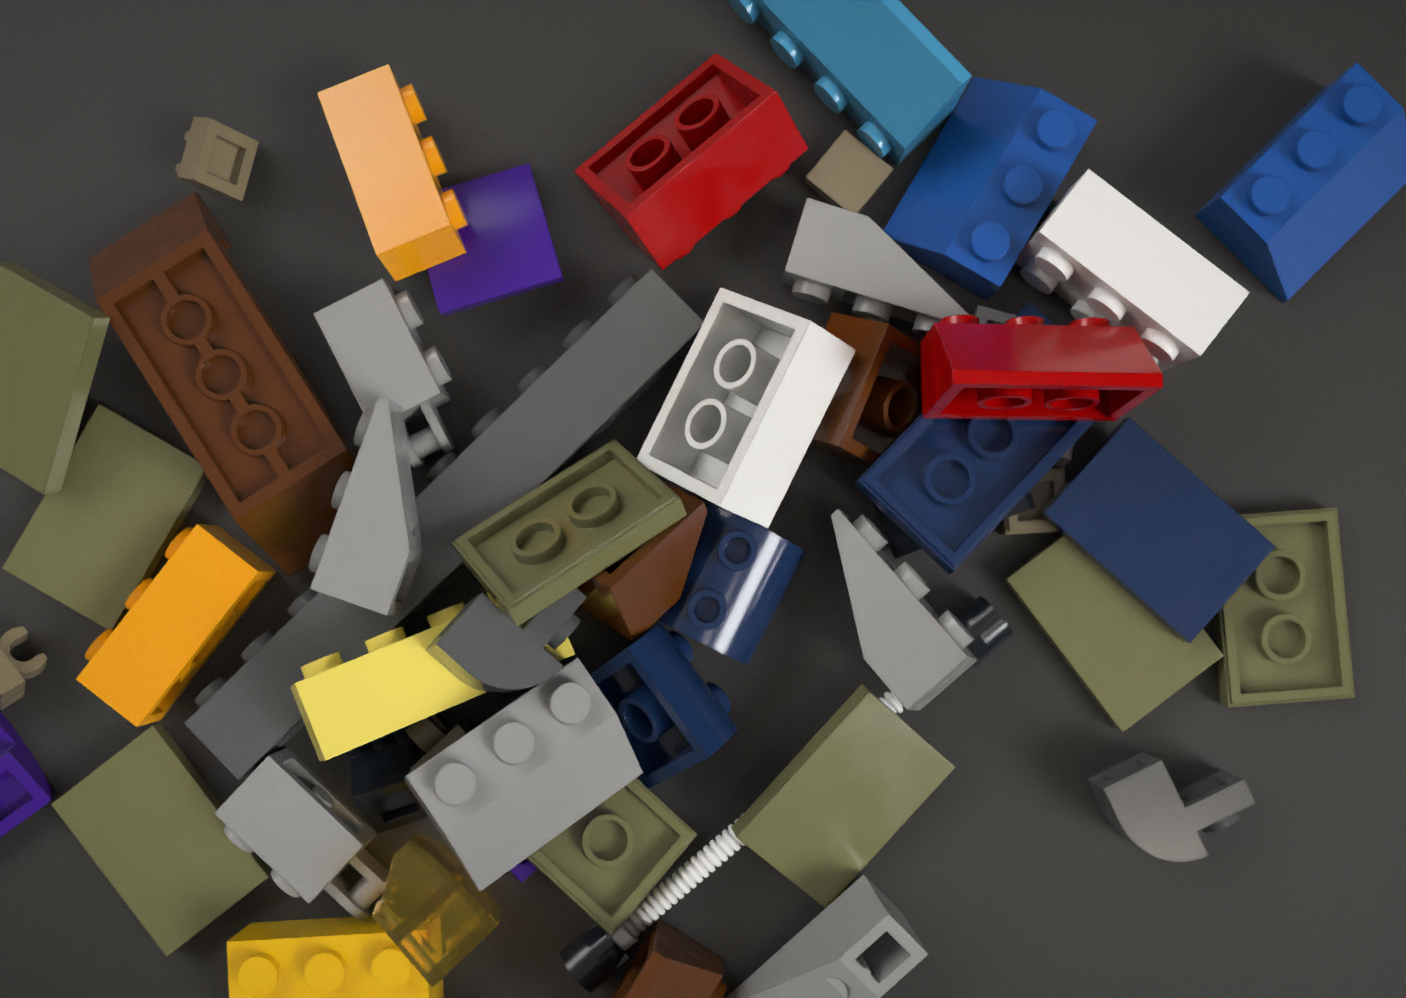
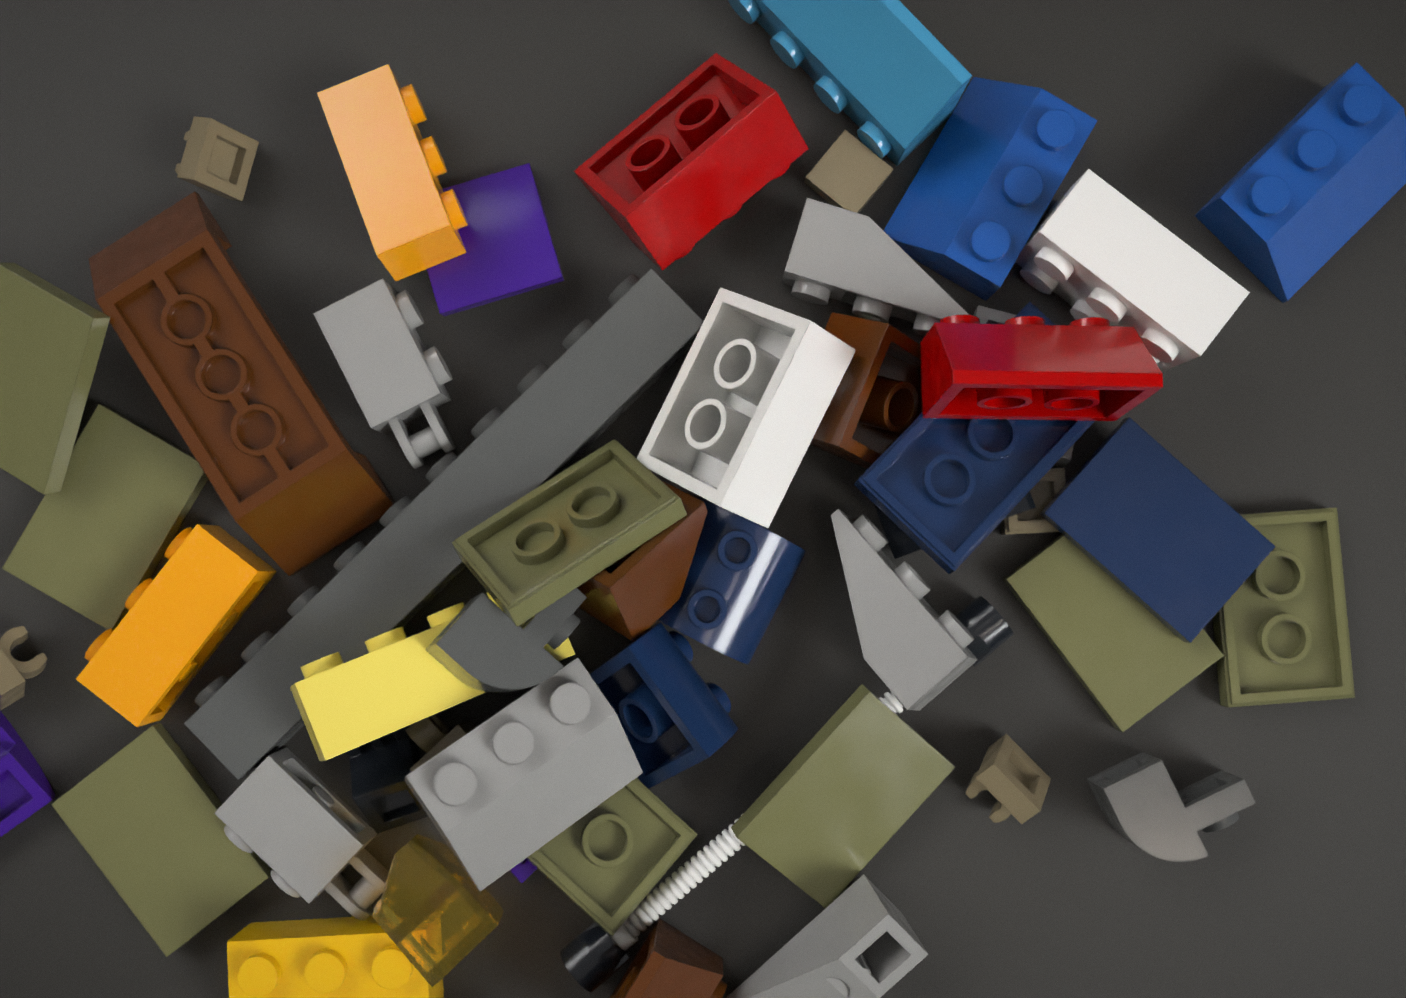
light grey slope [309,396,423,616] -> none
none -> dark tan tile [966,733,1051,824]

